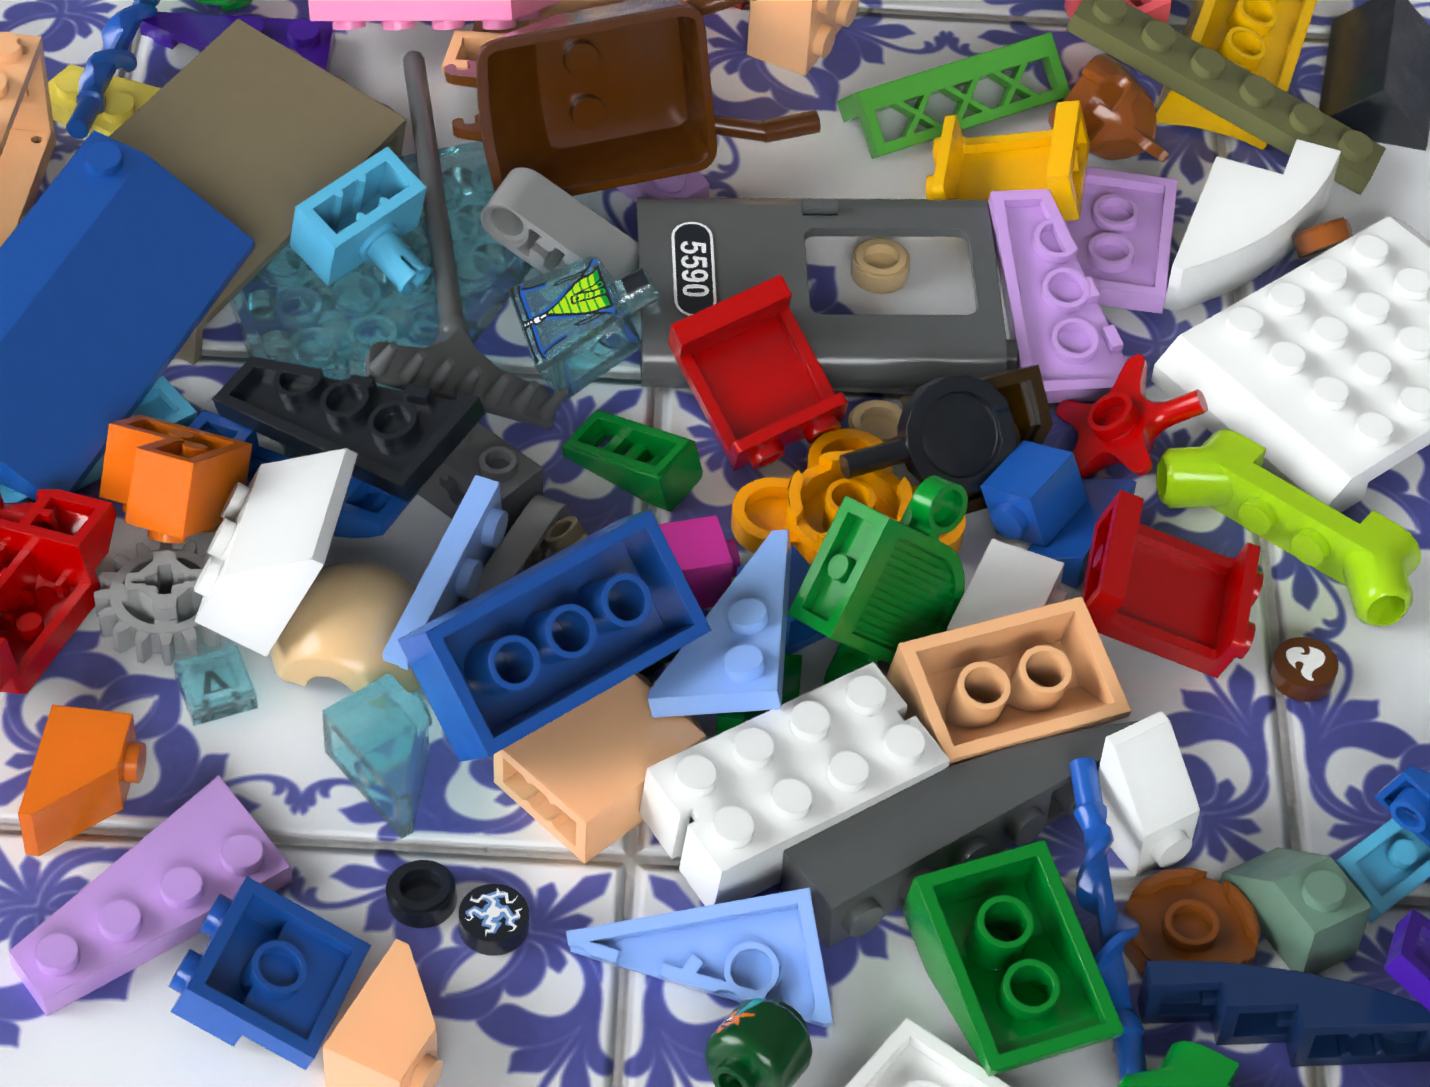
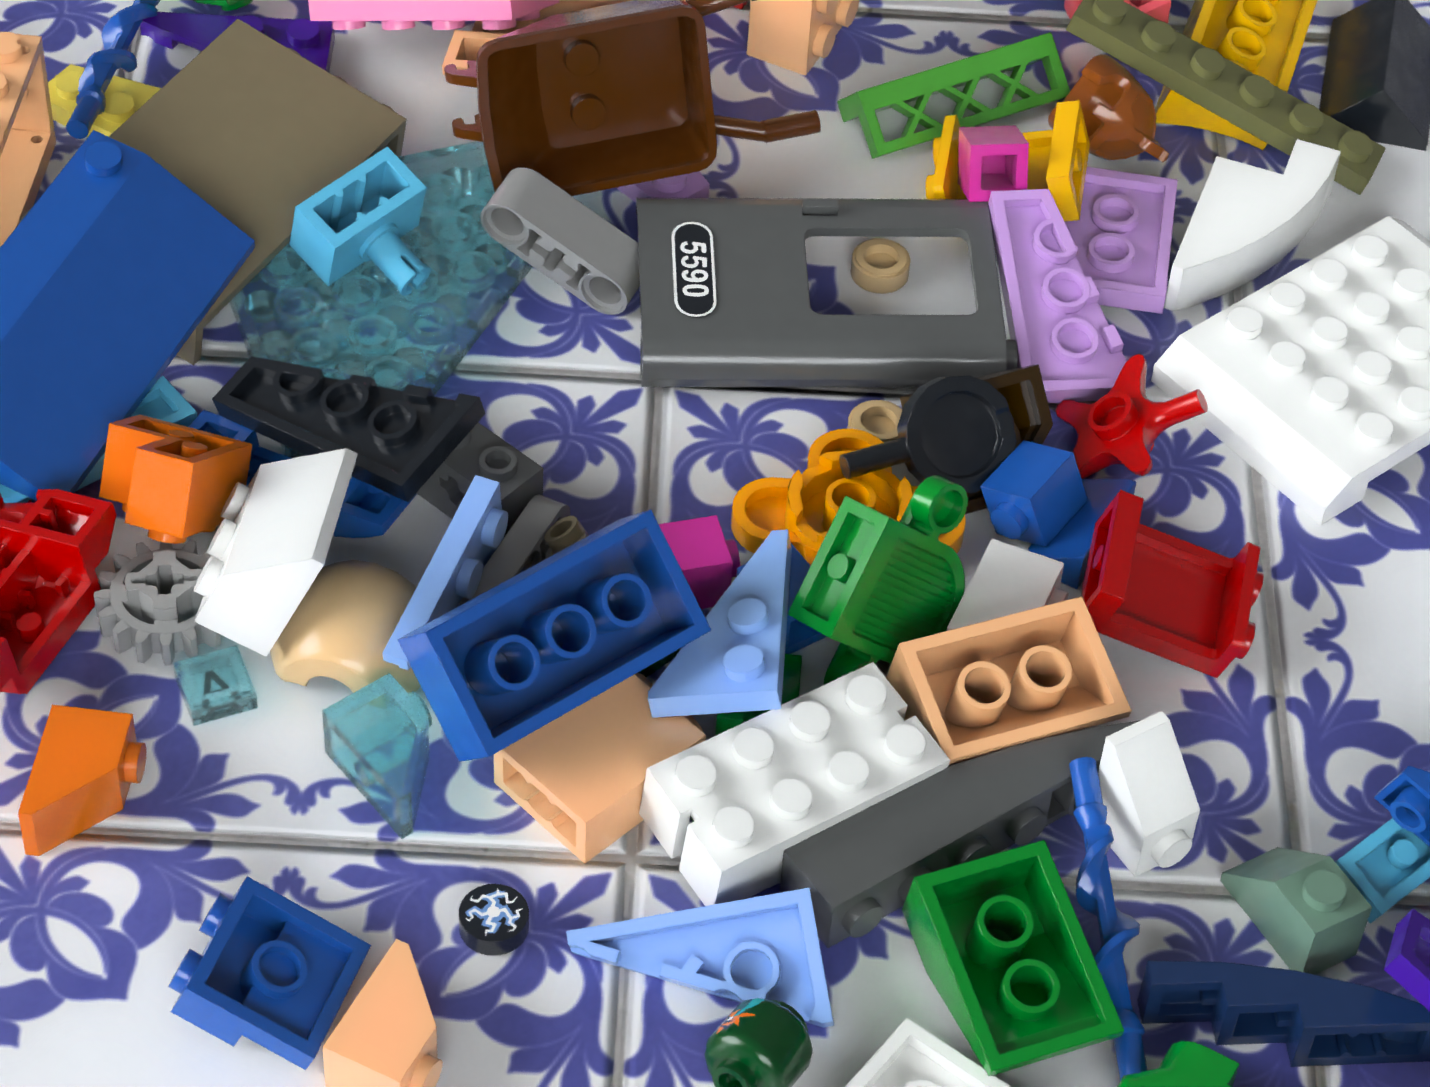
lavender wing [9,775,293,1016] -> none
dark grey piece [365,51,566,430] -> none
black tile [386,860,457,928] -> none
clear light blue torso [508,256,660,401] -> none
green slope [561,410,703,512] -> none
red panel [668,274,849,471] -> none
dark orange tile [1123,868,1261,976] -> none
lime plate [1156,429,1421,626] -> none
reddish brown tile [1270,637,1339,702] -> none
dark orange tile [1292,217,1354,258] -> none
none -> dark pink brick [958,125,1029,202]

